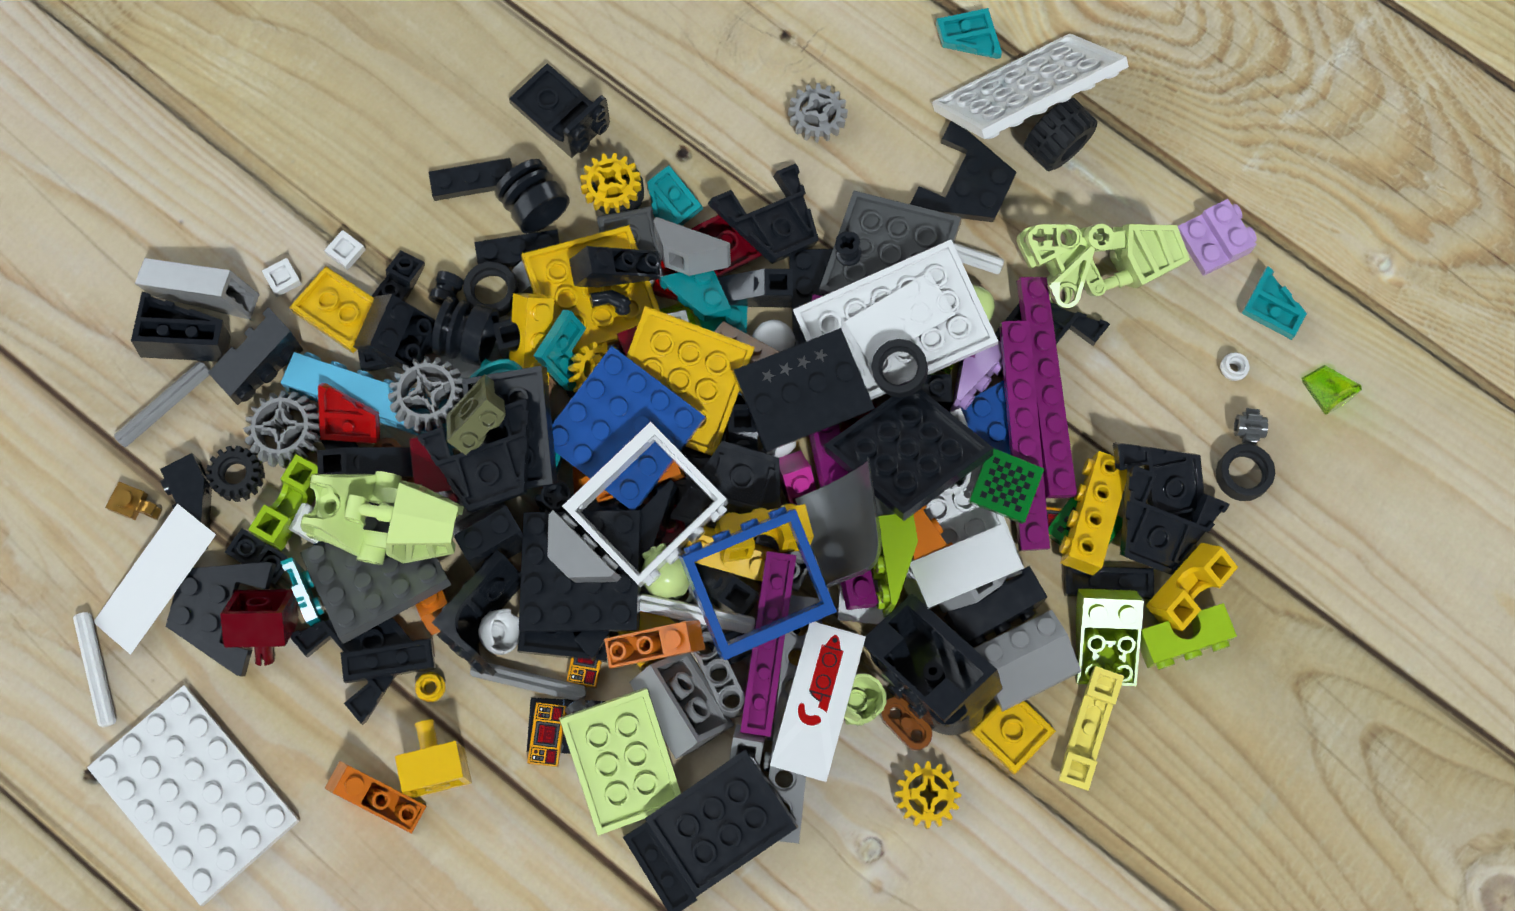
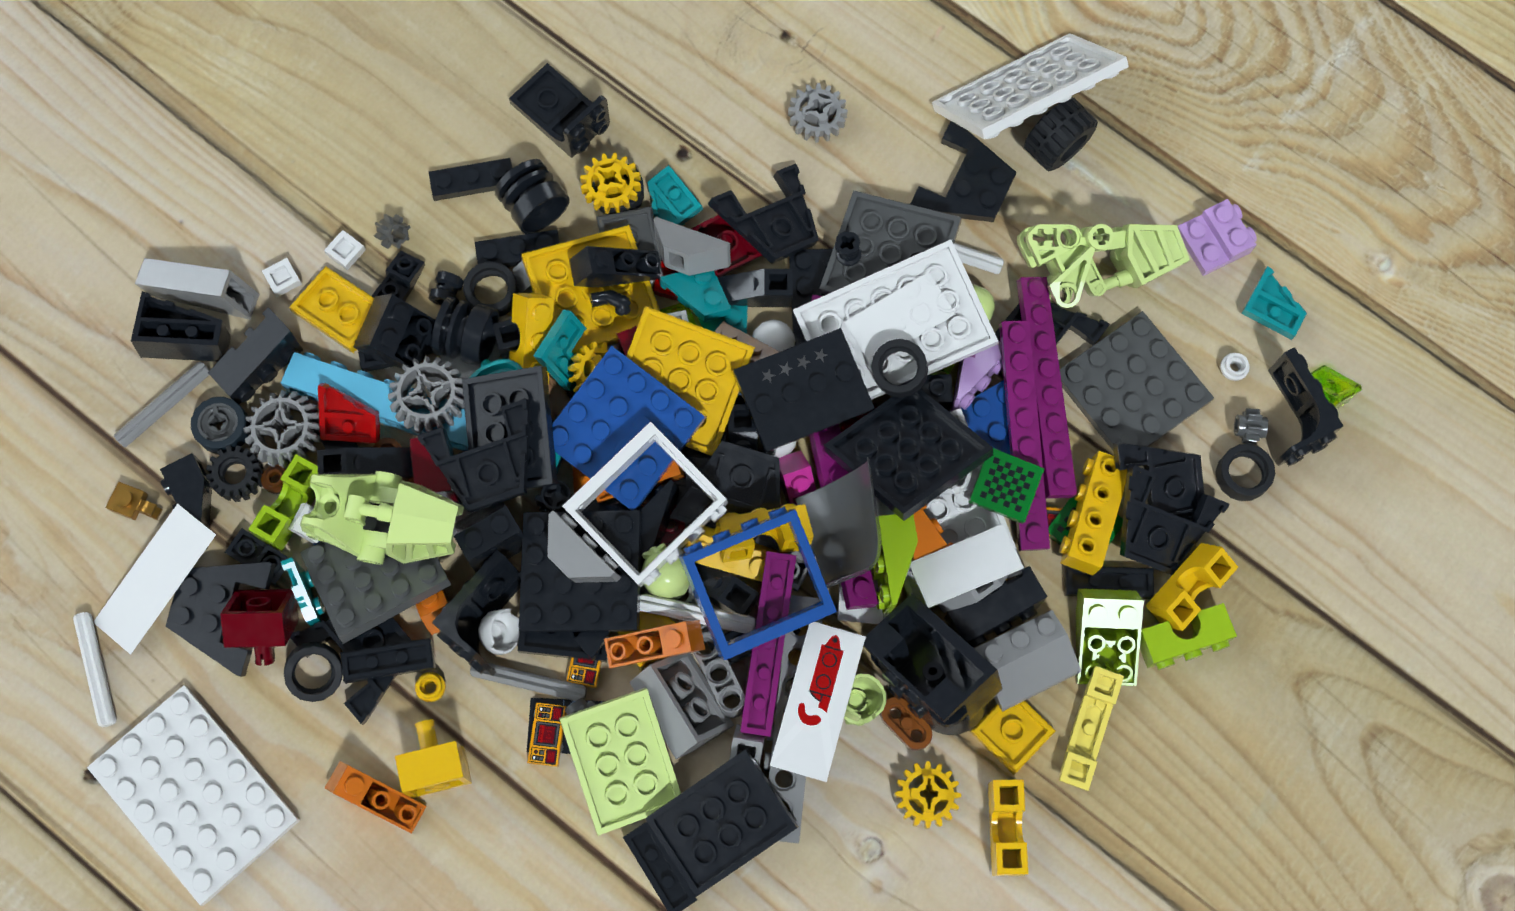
olive plate [446,374,505,455] -> none
teal wing [936,8,1002,59] -> none
none -> wheel [191,397,250,454]
none -> reddish brown plate [261,465,286,494]
none -> black tyre [284,641,343,702]
none -> dark grey gear [374,214,411,249]
none -> yellow arch [988,780,1028,876]
none -> dark grey plate [1060,311,1214,450]
none -> black bracket [1268,347,1344,467]

